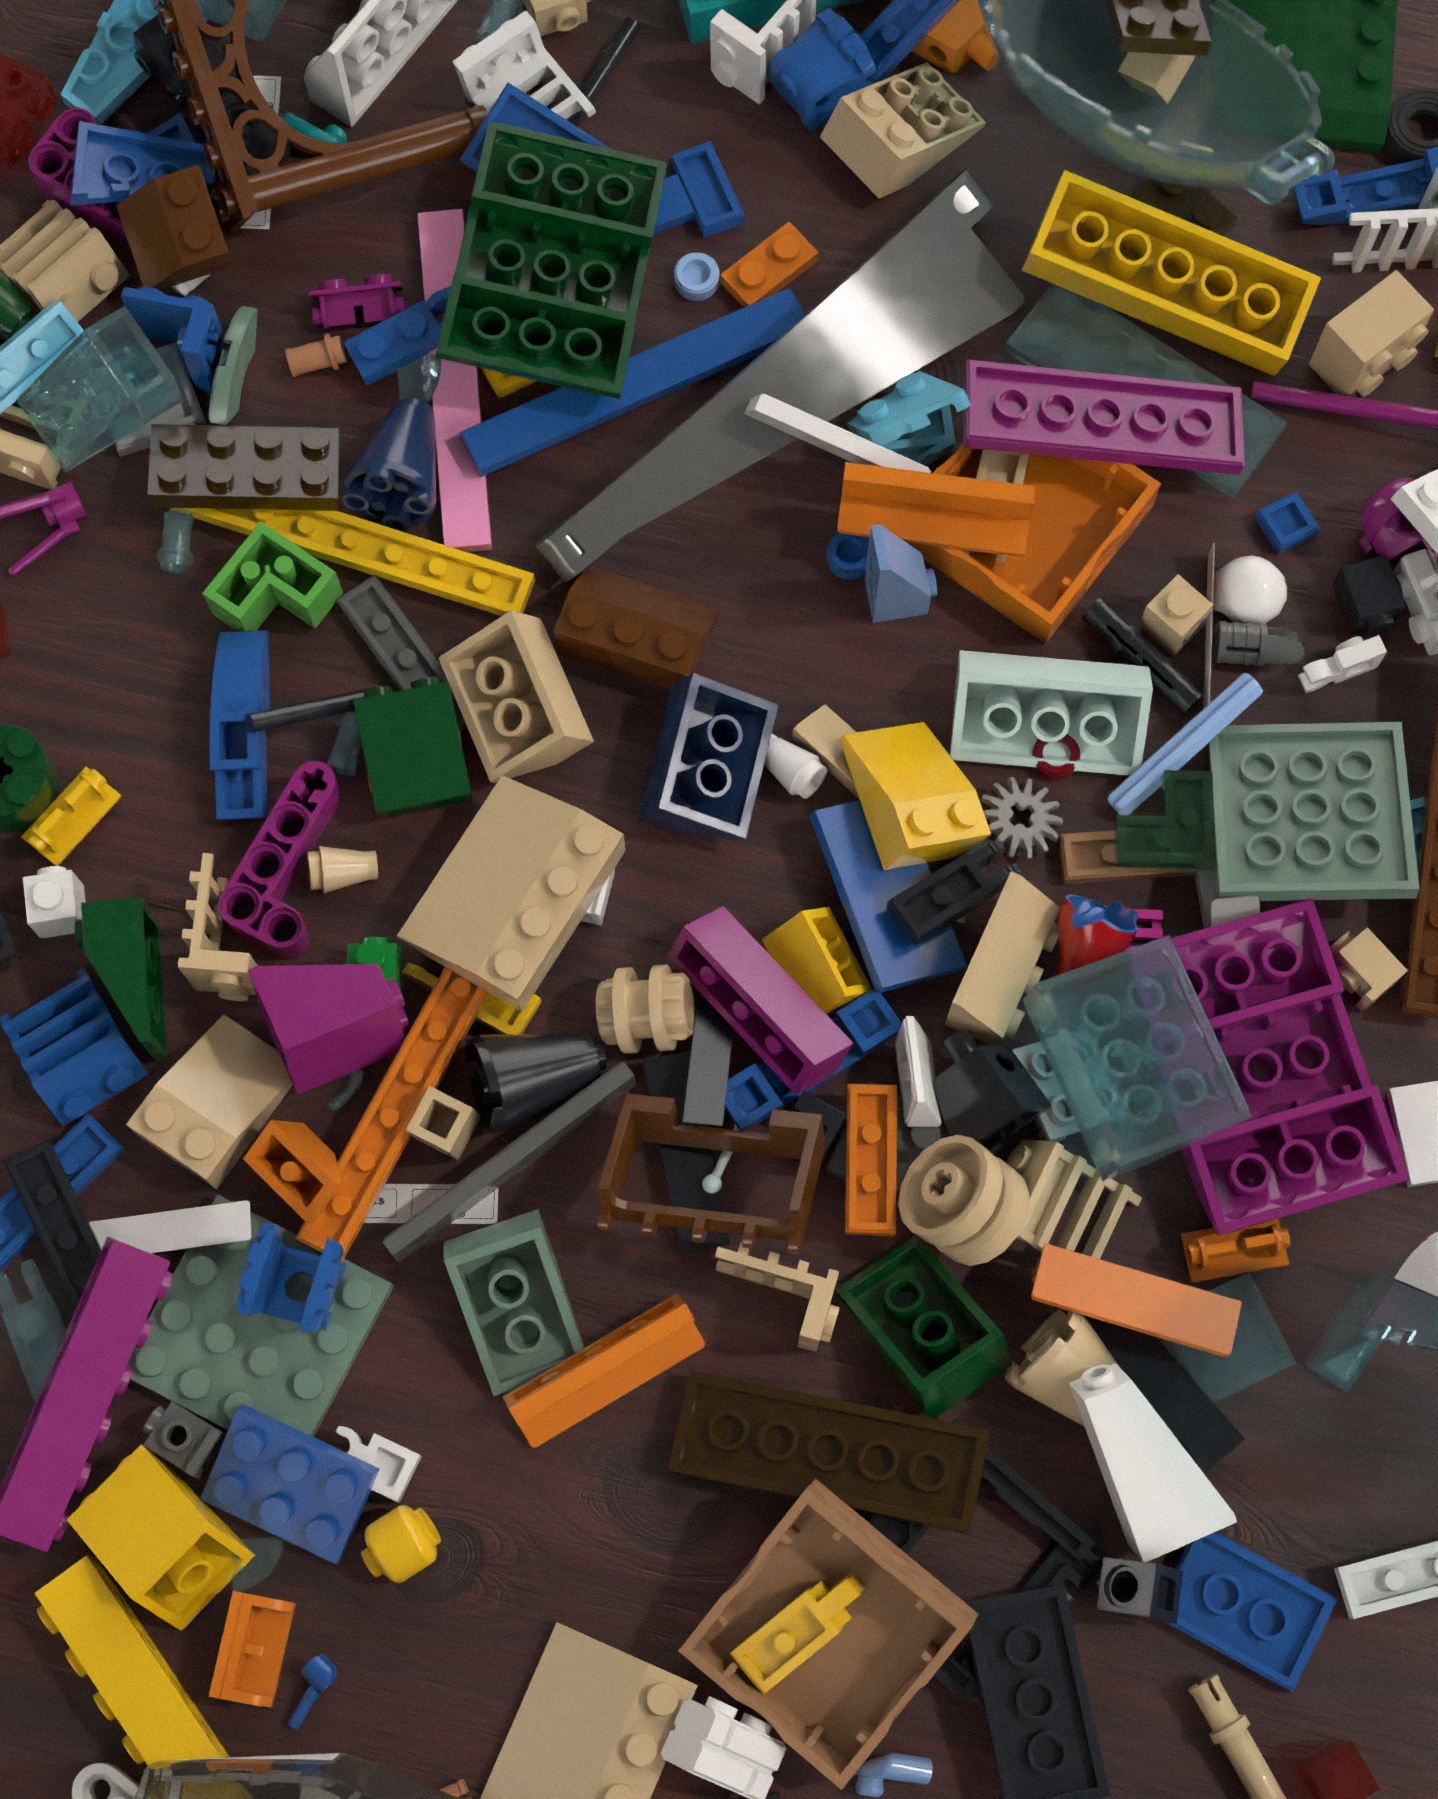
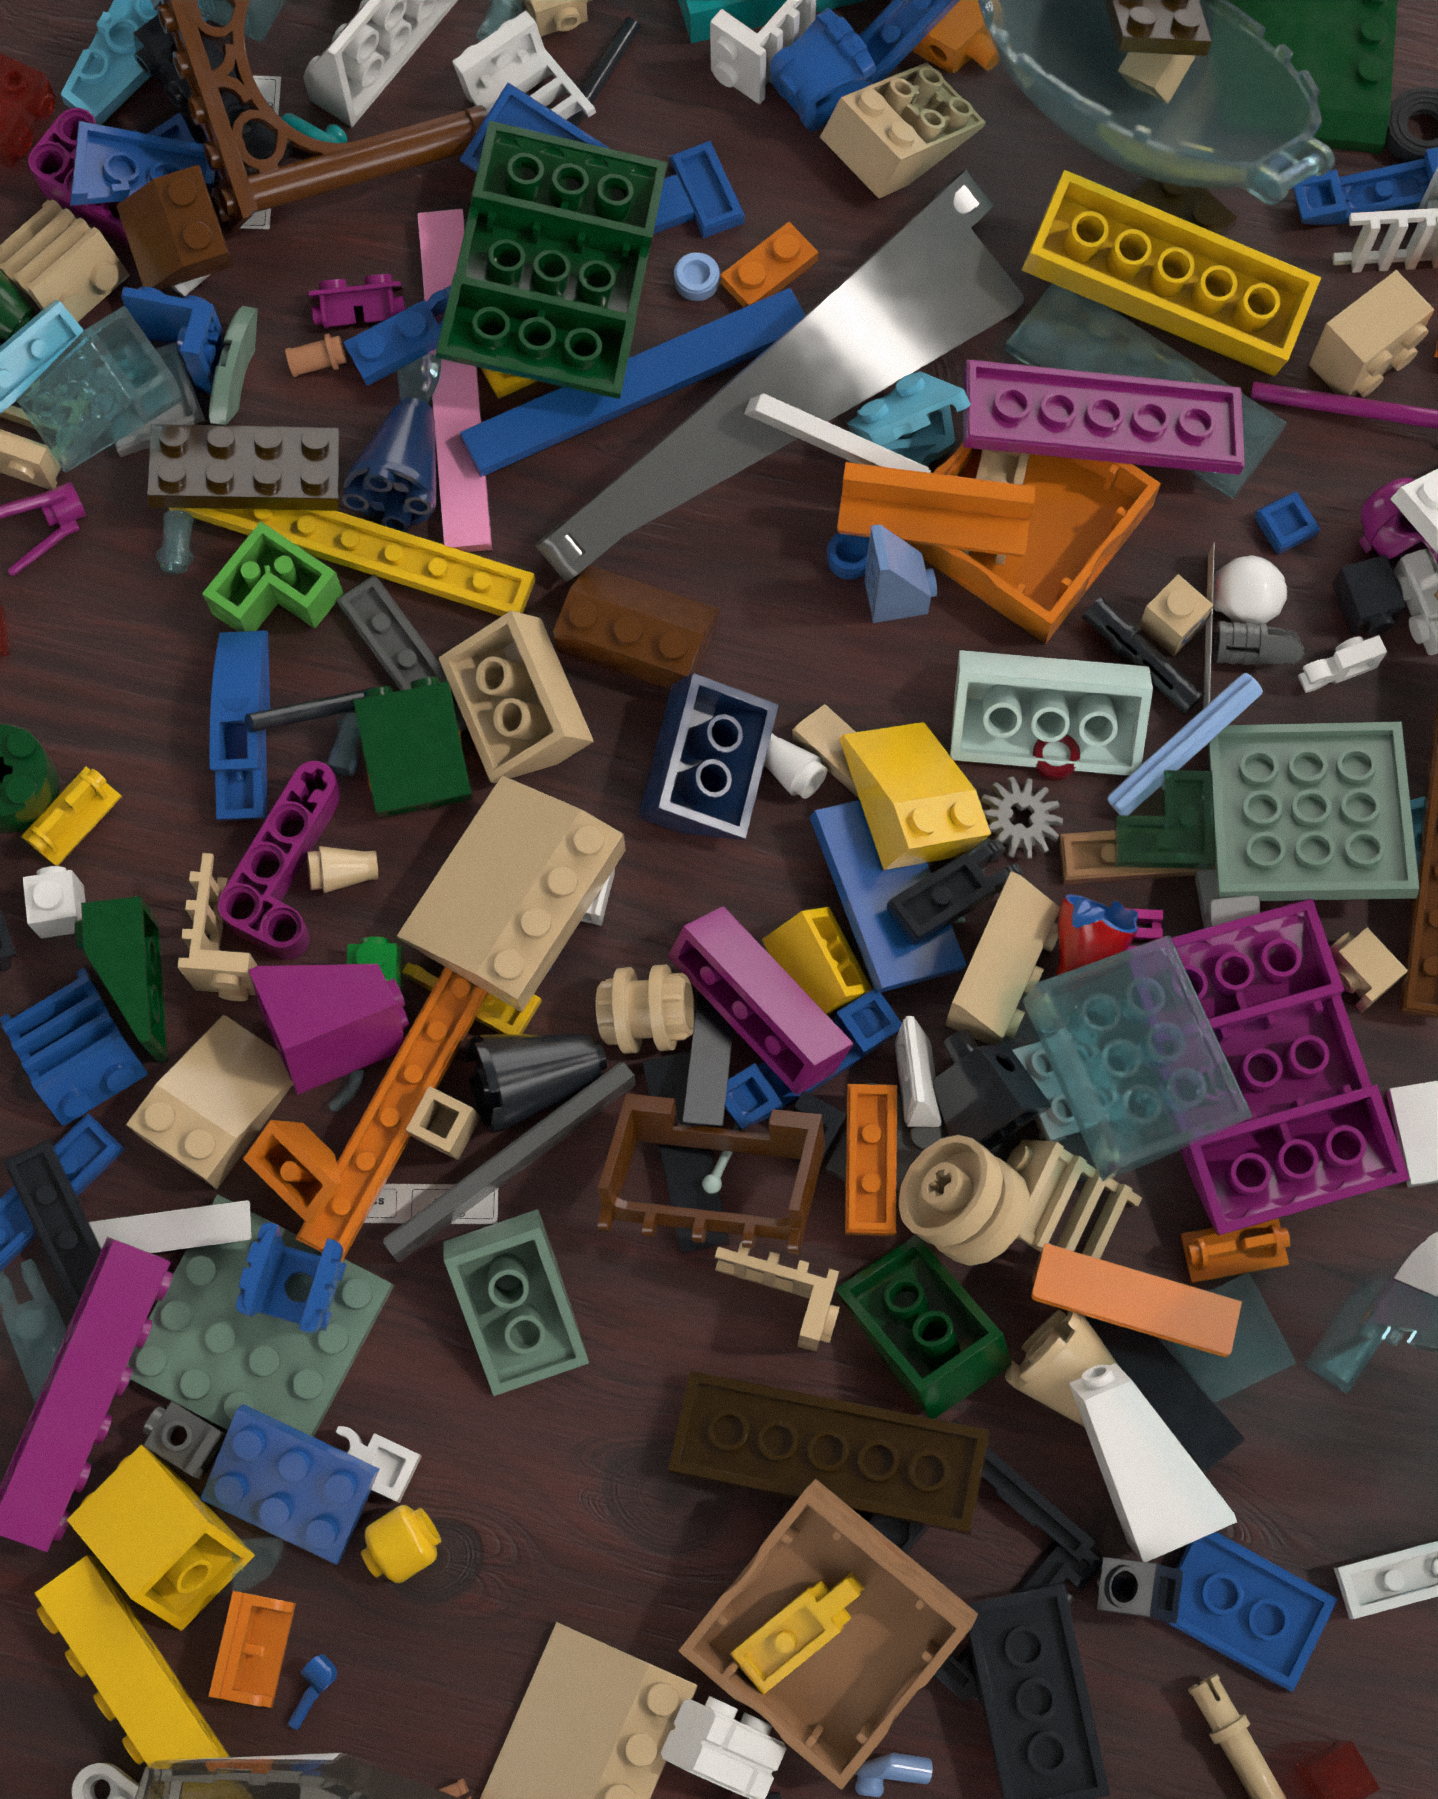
orange panel [503,1293,705,1448] -> none

